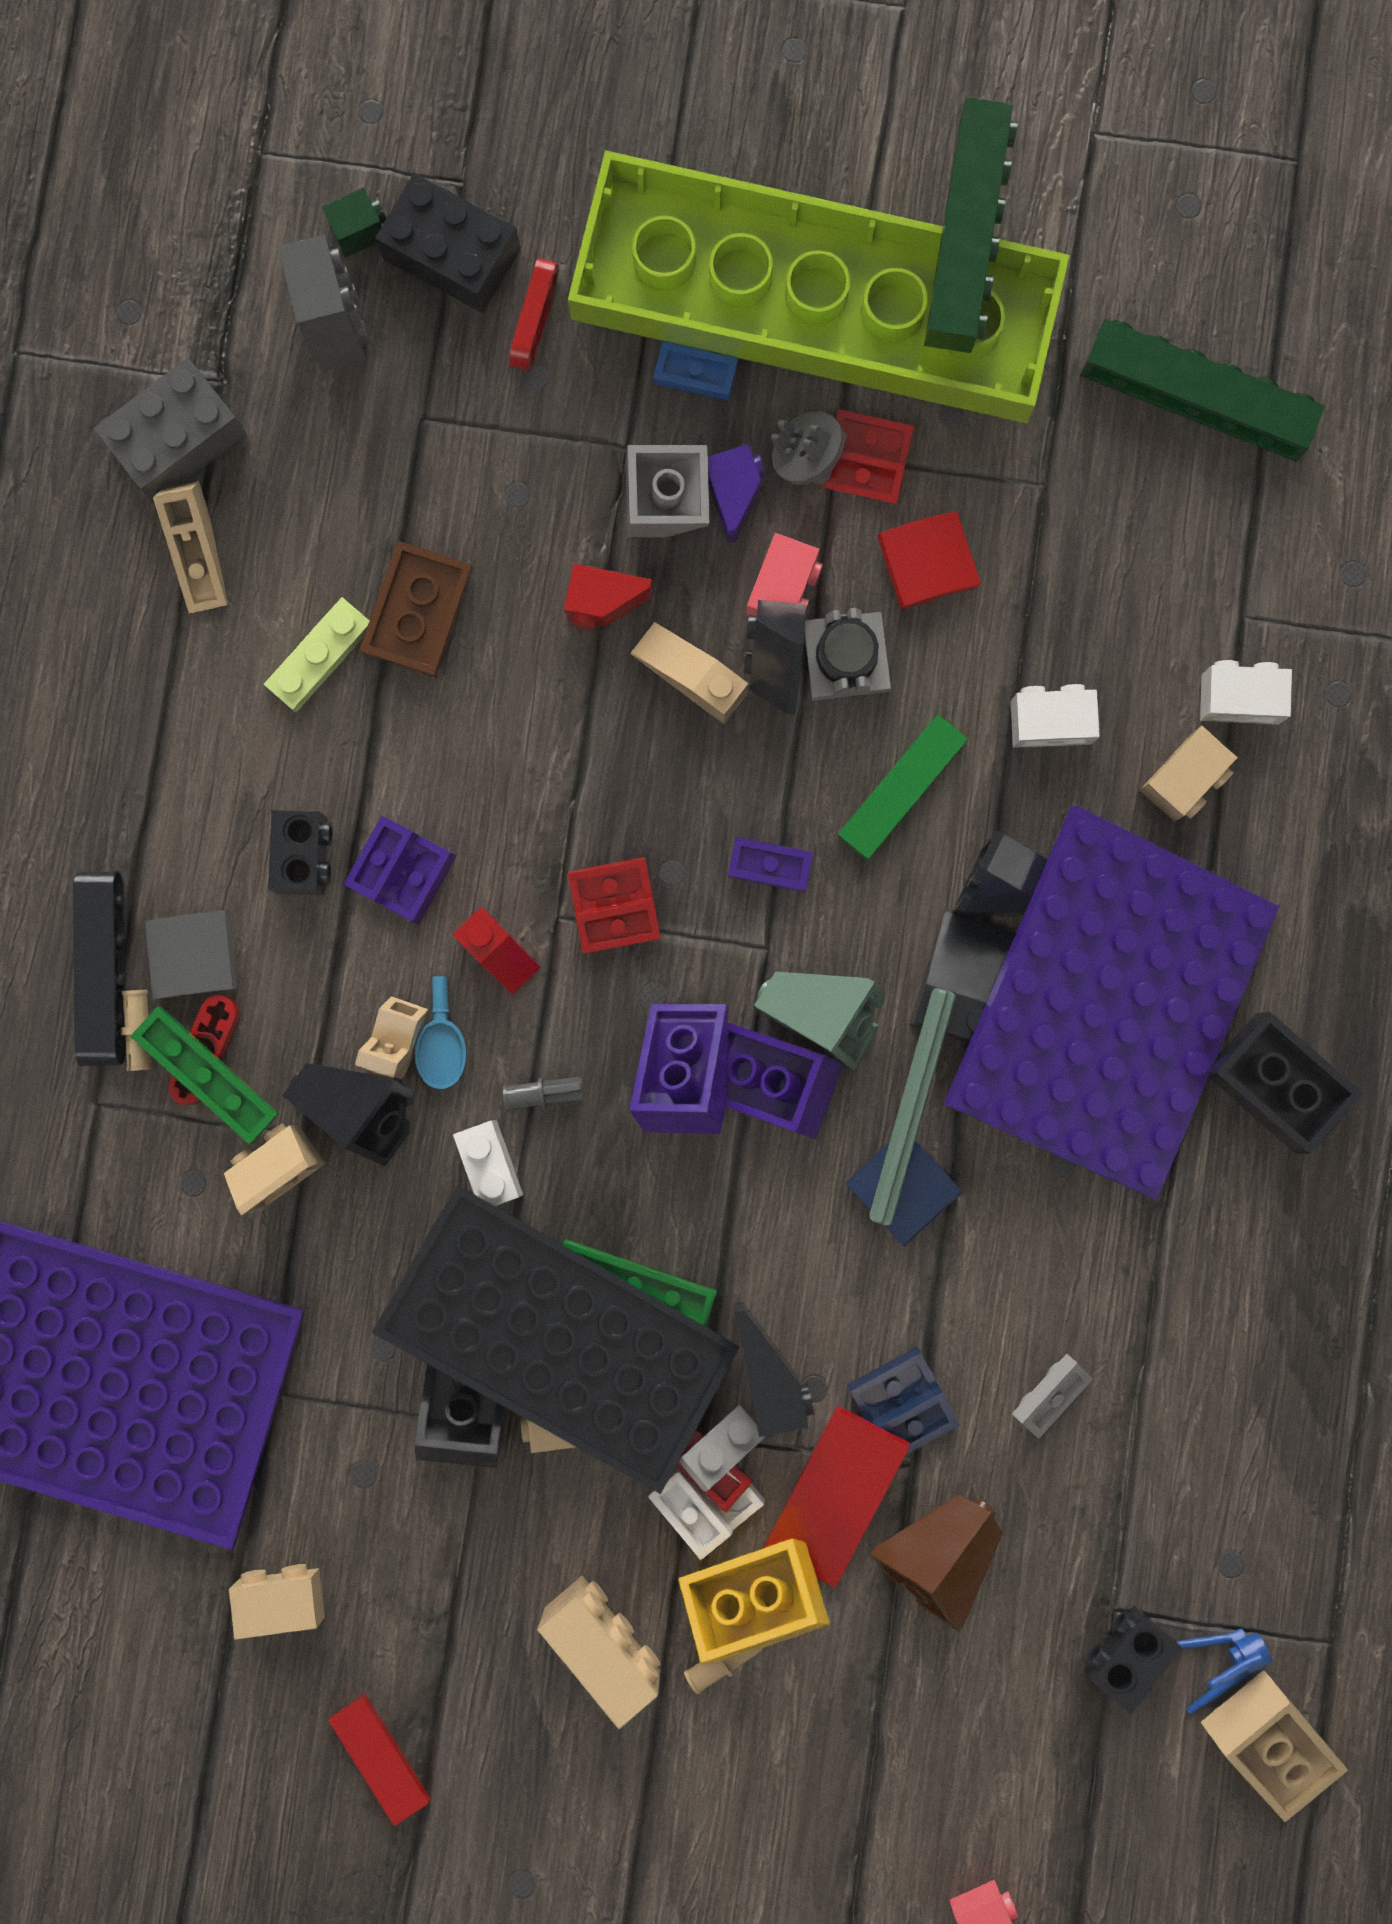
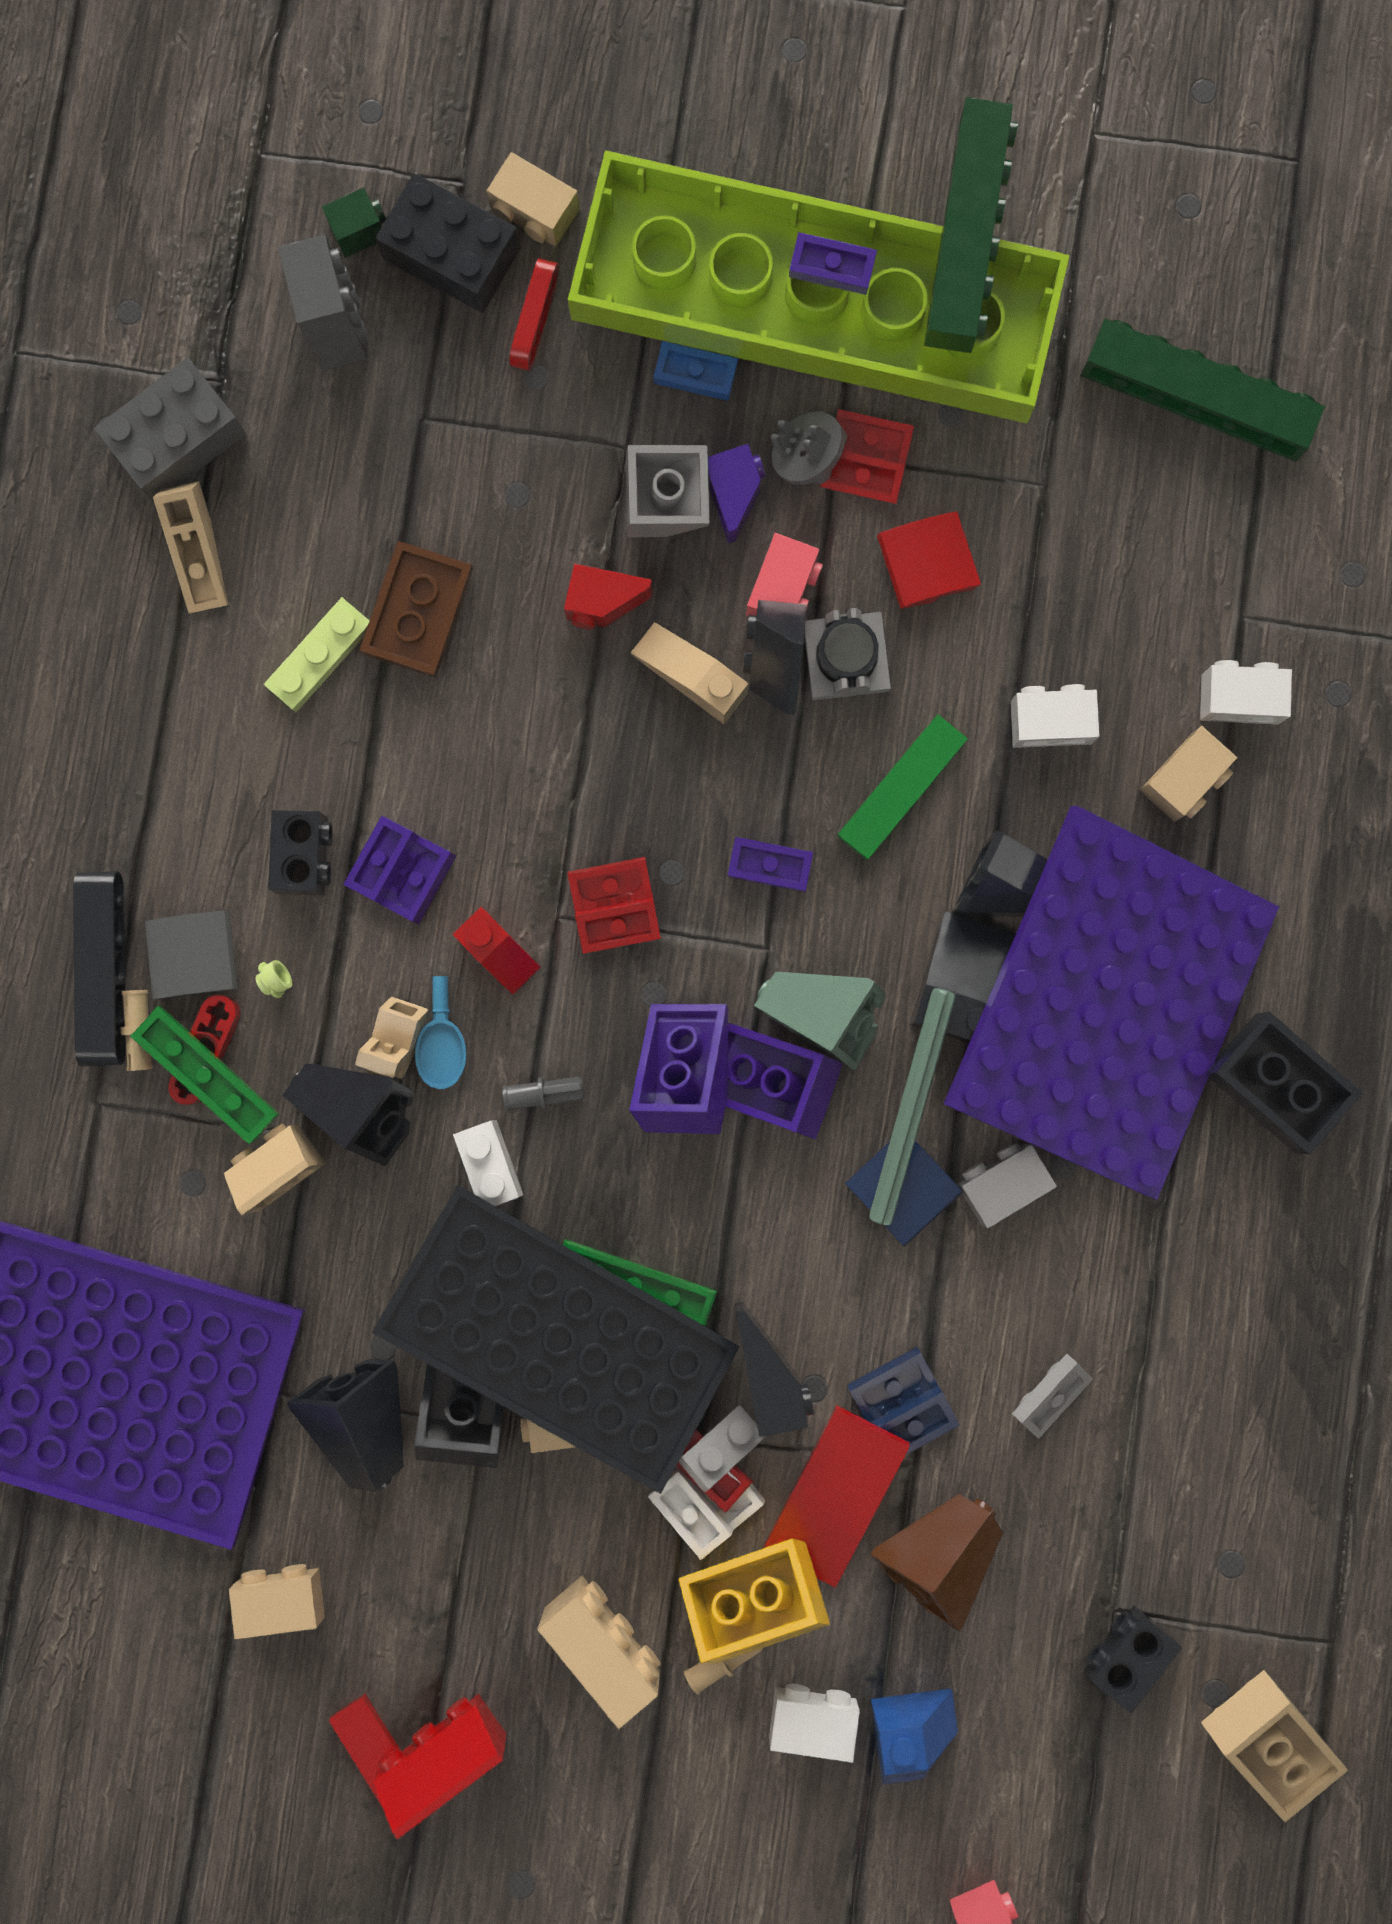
blue plant [1177,1628,1272,1714] -> none
none -> yellowish green plate [256,960,292,998]
none -> black slope [287,1359,404,1492]
none -> red slope [373,1694,507,1839]
none -> tan brick [486,152,580,247]
none -> white brick [769,1684,859,1762]
none -> dark purple plate [789,232,877,295]
none -> blue slope [871,1688,958,1785]
none -> light grey brick [957,1141,1057,1229]

